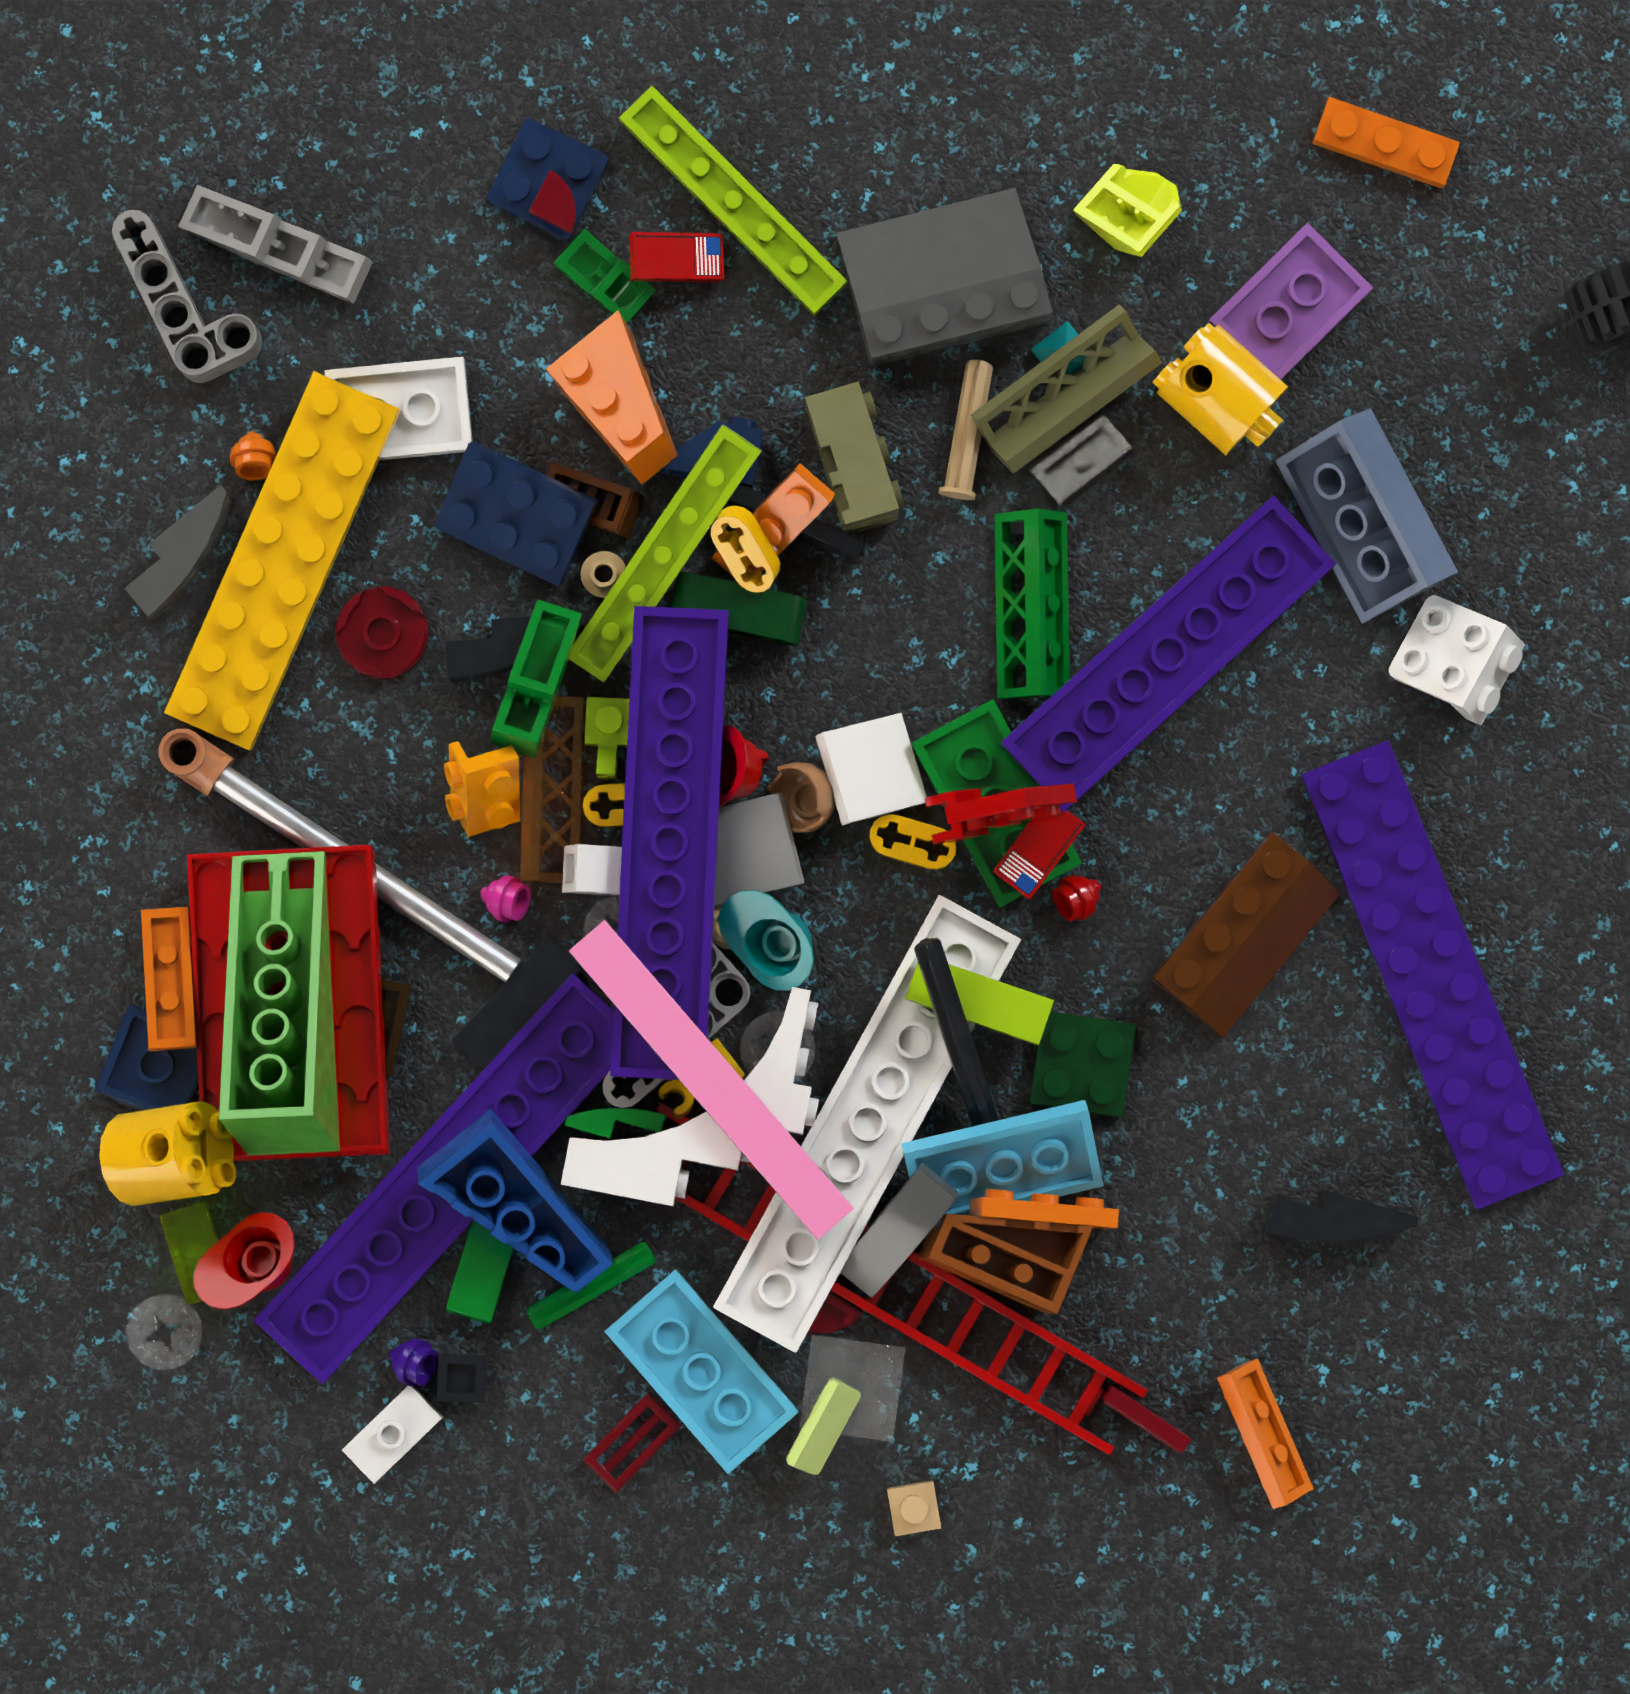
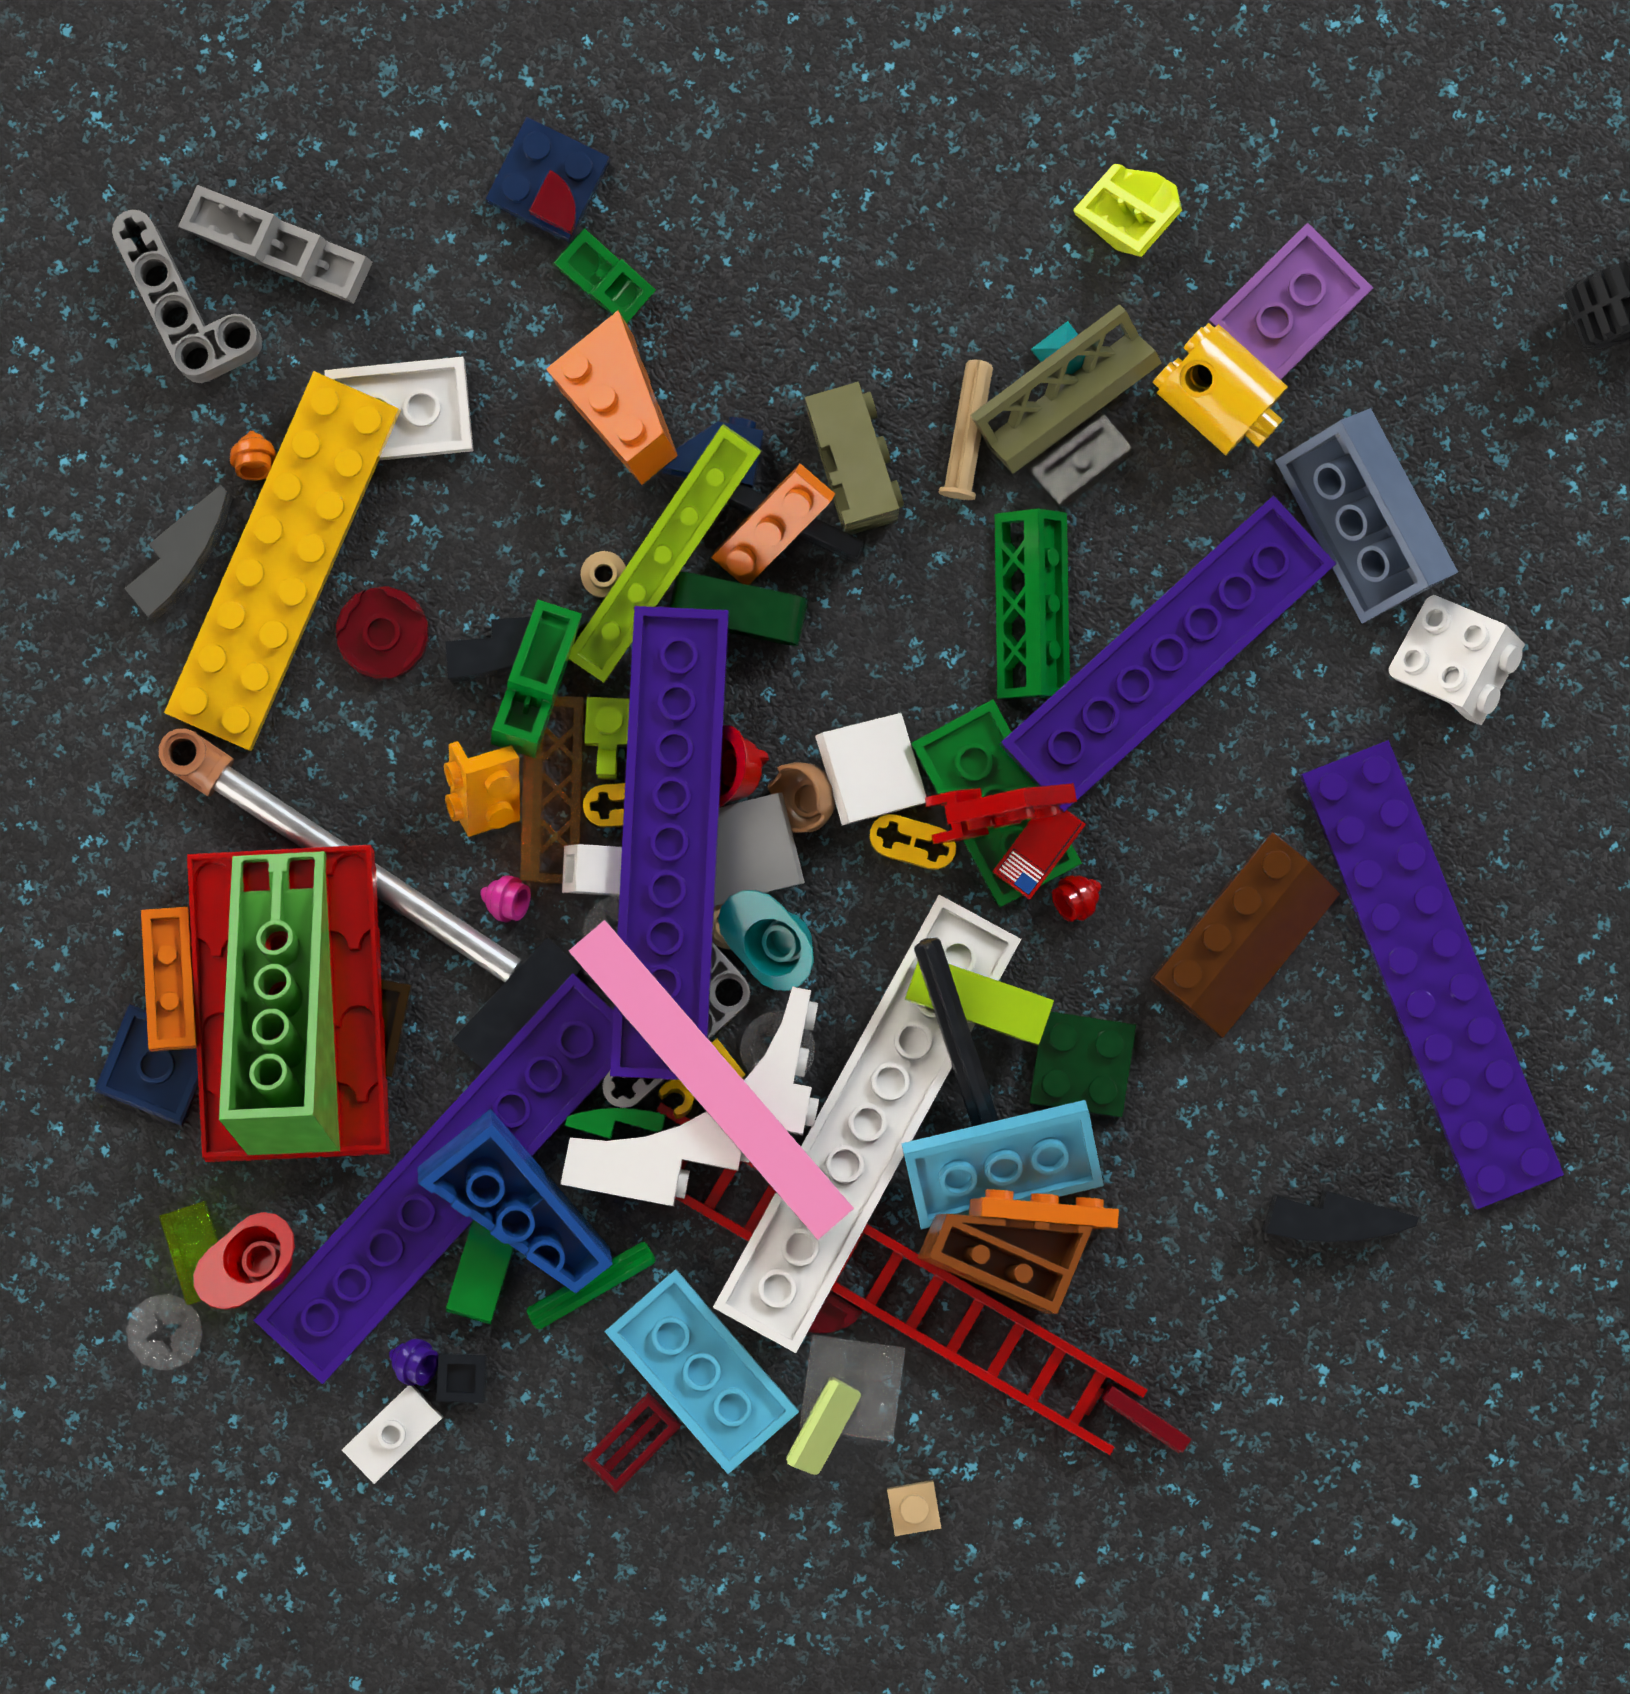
yellow cylinder [99,1101,236,1206] -> none
dark blue plate [434,441,598,586] -> none
reddish brown slope [547,462,644,539] -> none
lime plate [619,86,848,317] -> none
red tile [629,232,724,282] -> none
yellow beam [711,506,780,593] -> none
dark grey slope [836,188,1053,368] -> none
dark grey slope [840,1163,959,1298] -> none
orange plate [1217,1358,1314,1509] -> none
orange plate [1312,97,1460,189] -> none

